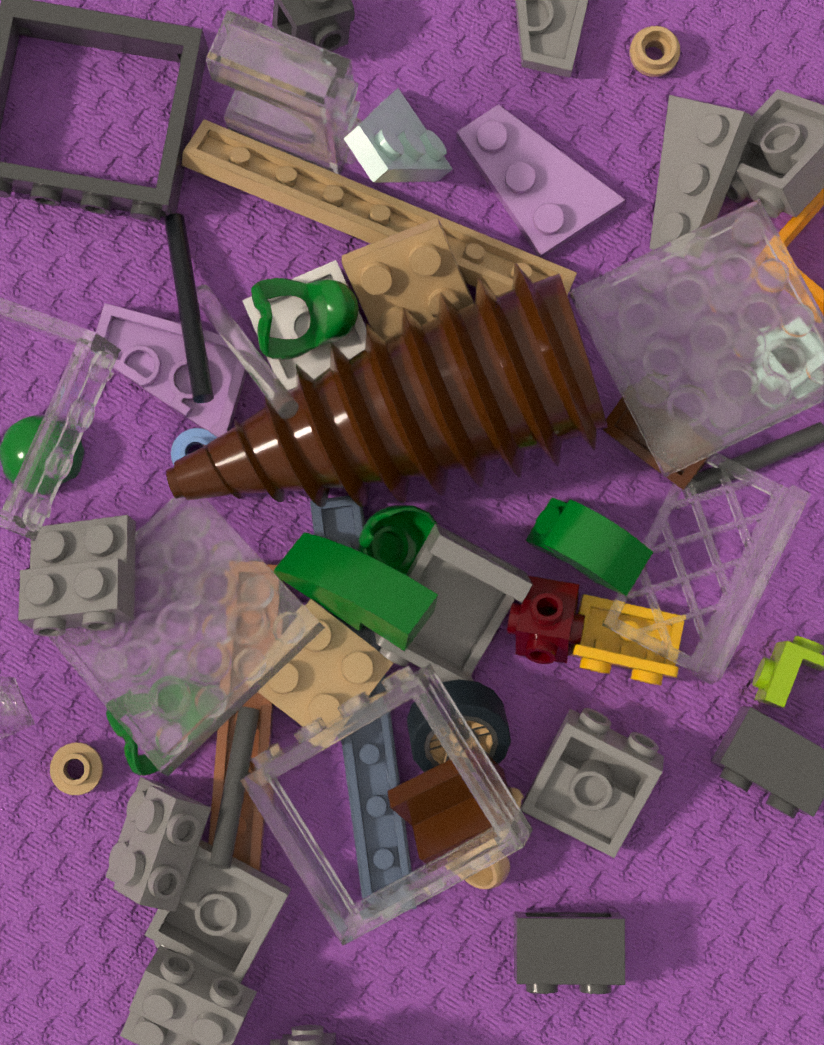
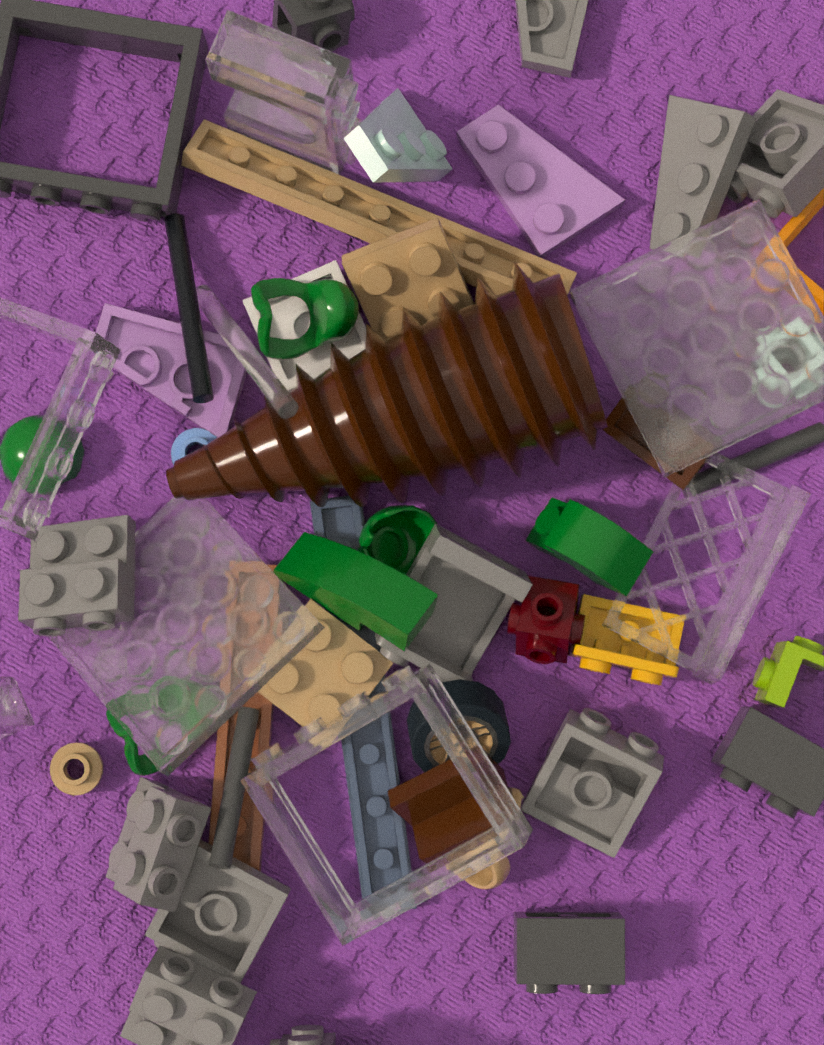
tan plate [629,26,680,77] -> none

